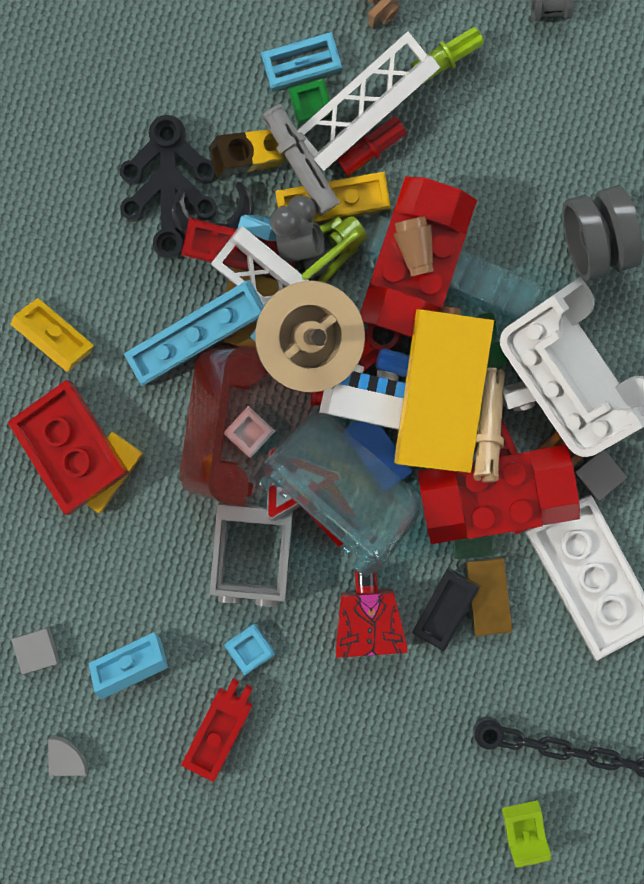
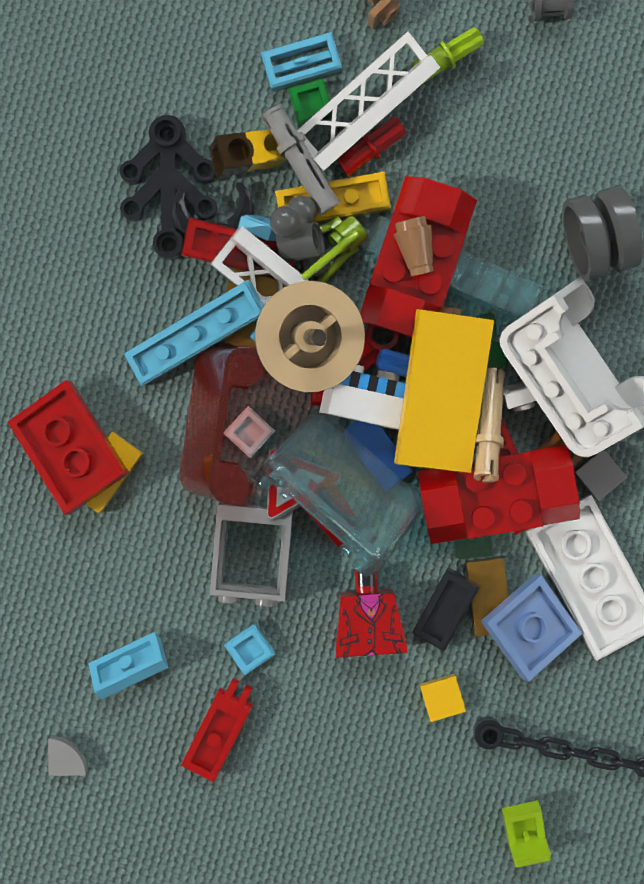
yellow plate [10,298,94,372] -> none
light grey tile [11,626,60,674] -> none
none -> yellow tile [419,674,466,722]
none -> medium blue plate [481,574,582,682]

